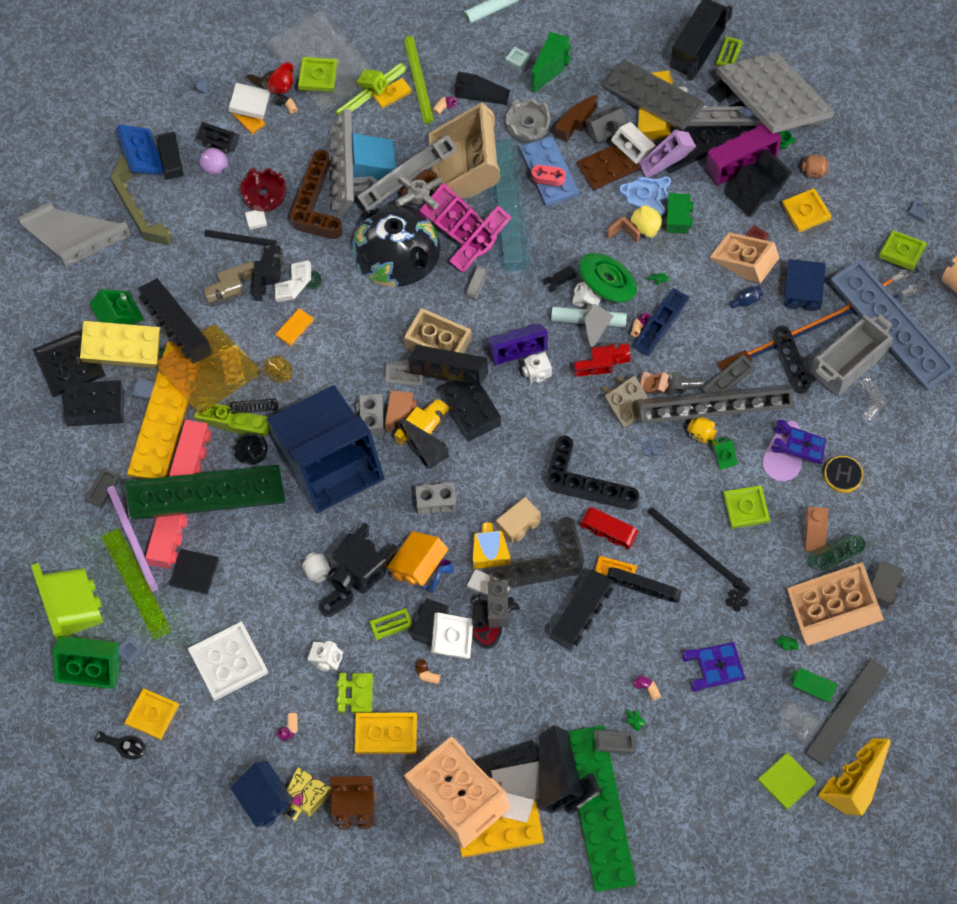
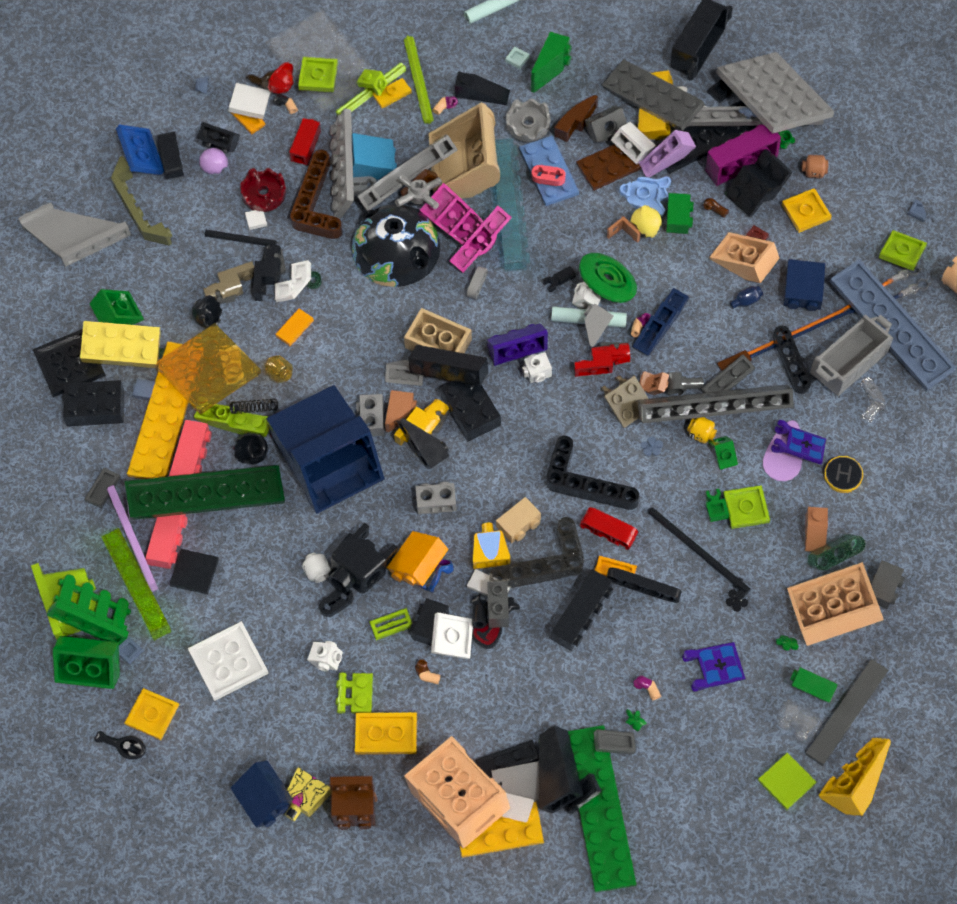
black brick [138,278,212,364] -> none
arm [277,713,298,741] -> none
green plant [647,272,670,285] -> none
lime tile [716,36,743,67] -> none
none -> green fence [47,574,131,645]
none -> black hair [192,295,222,329]
none -> red brick [289,118,321,165]
none -> reddish brown arm [703,198,729,218]
none -> green plate [706,488,729,522]

